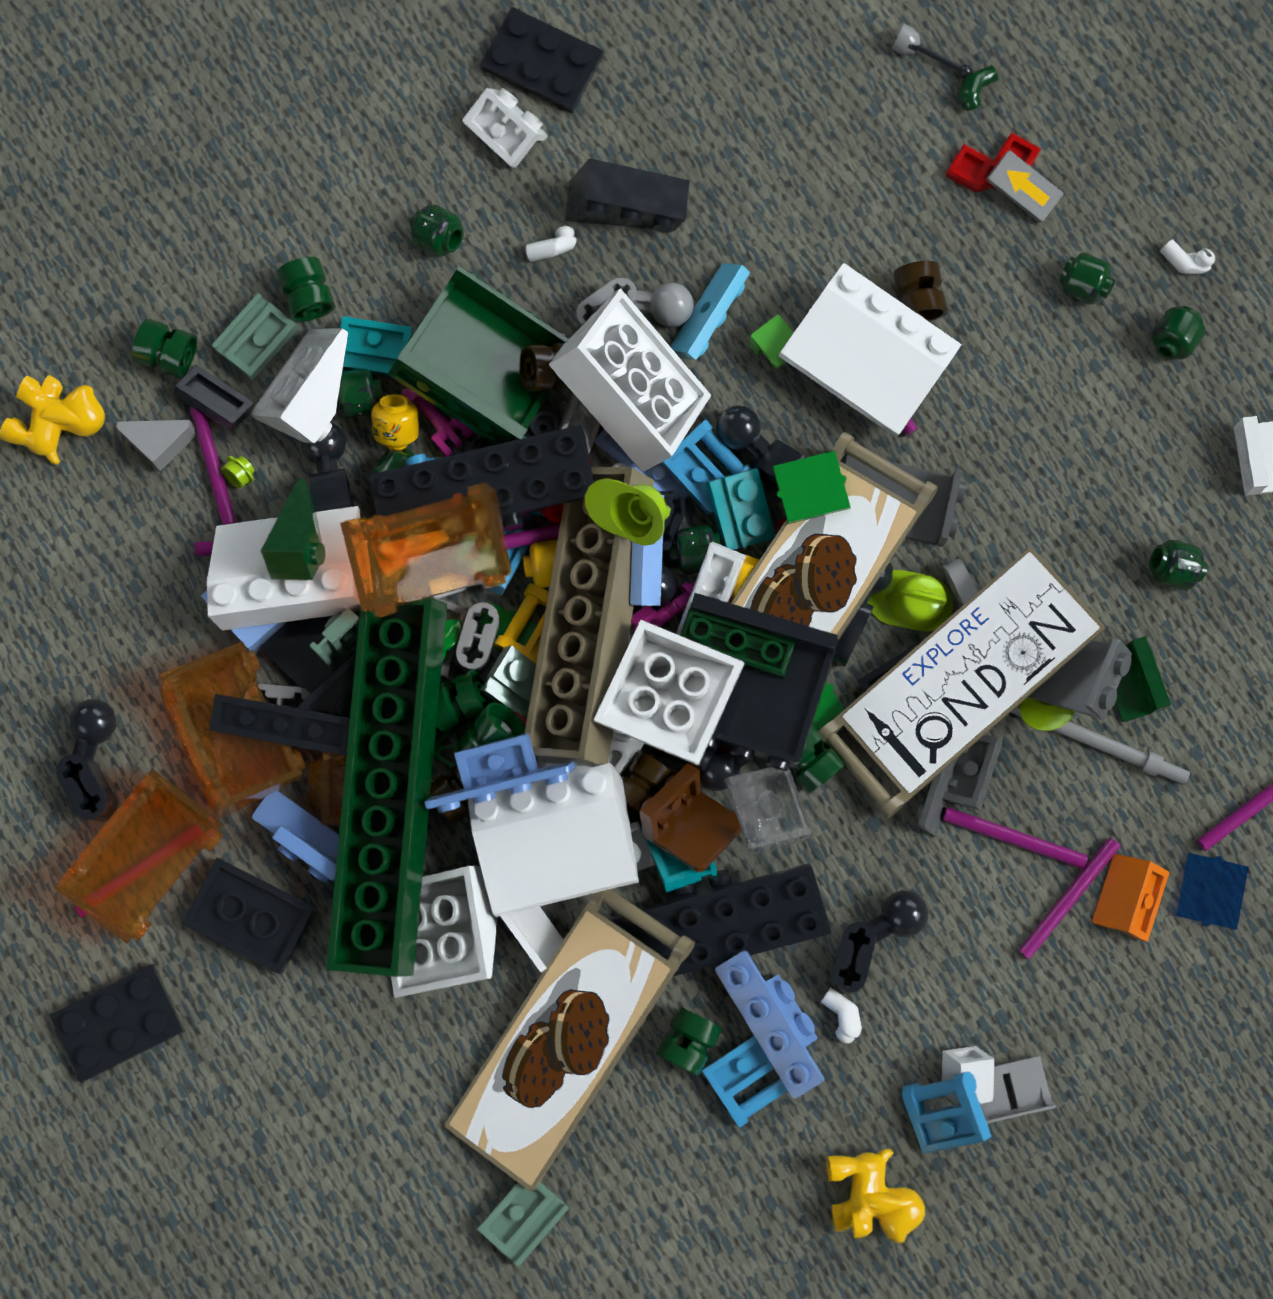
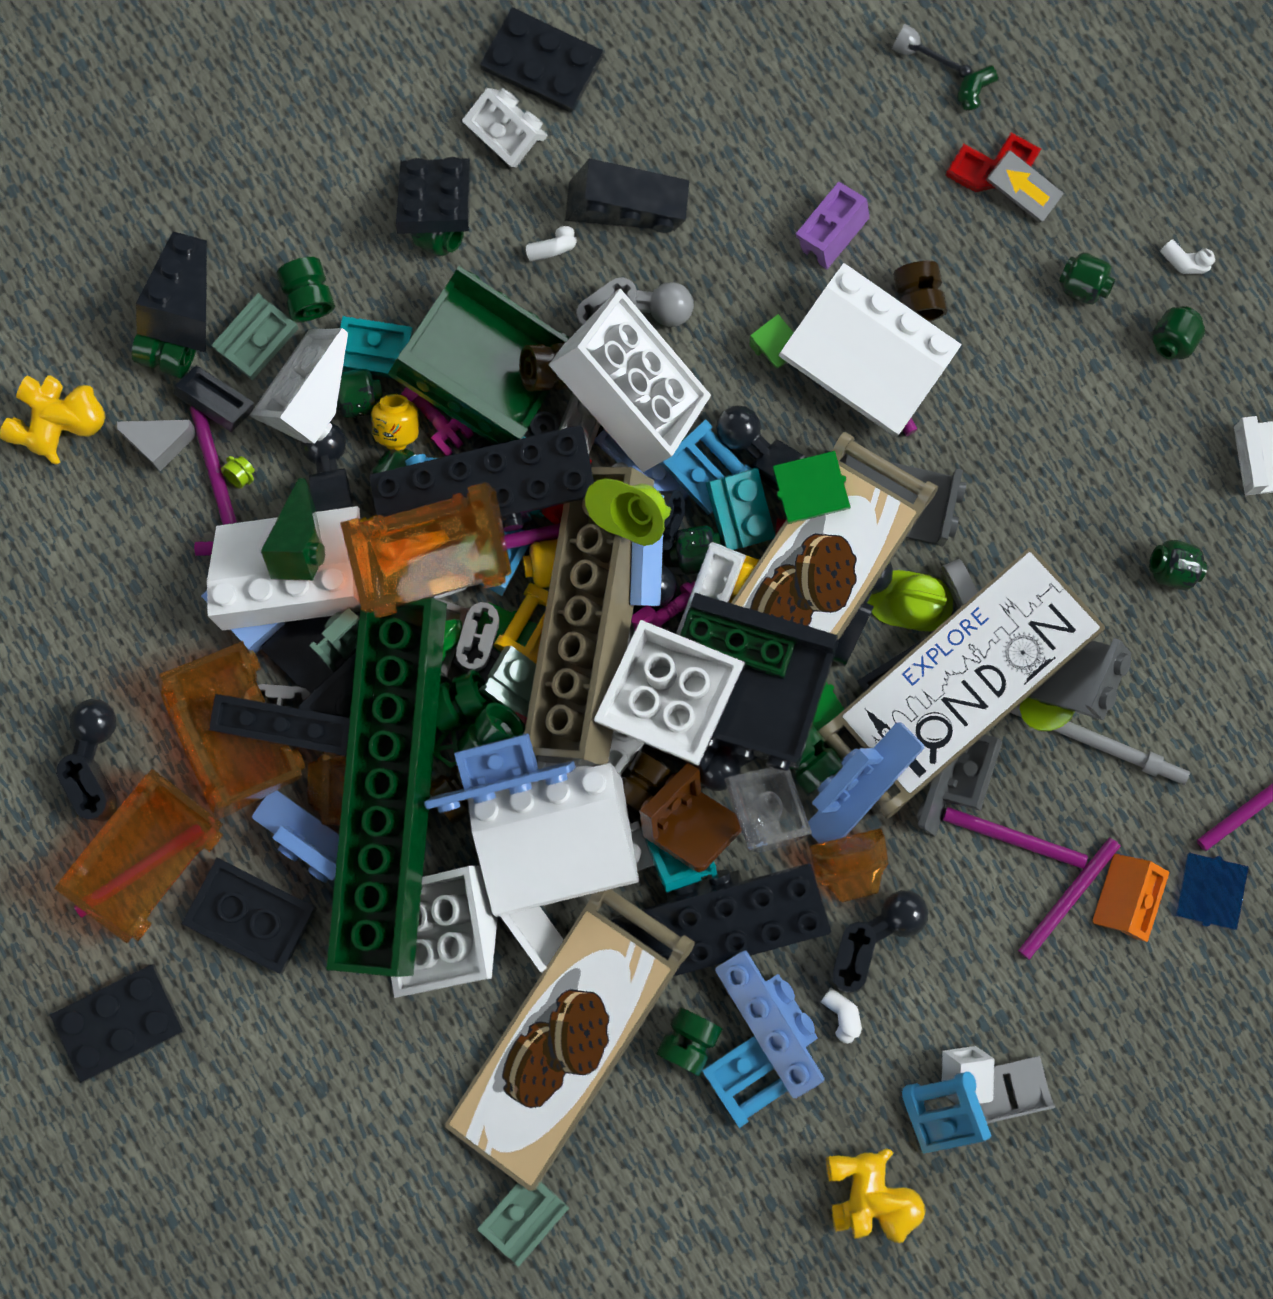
medium azure tile [670,263,750,360] -> none
dark green panel [1115,636,1171,722] -> none
none -> black wedge [136,231,207,353]
none -> black plate [396,157,471,234]
none -> medium lavender hinge [796,182,870,269]
none -> medium blue bracket [805,722,924,852]
none -> clear orange slope [809,828,889,902]

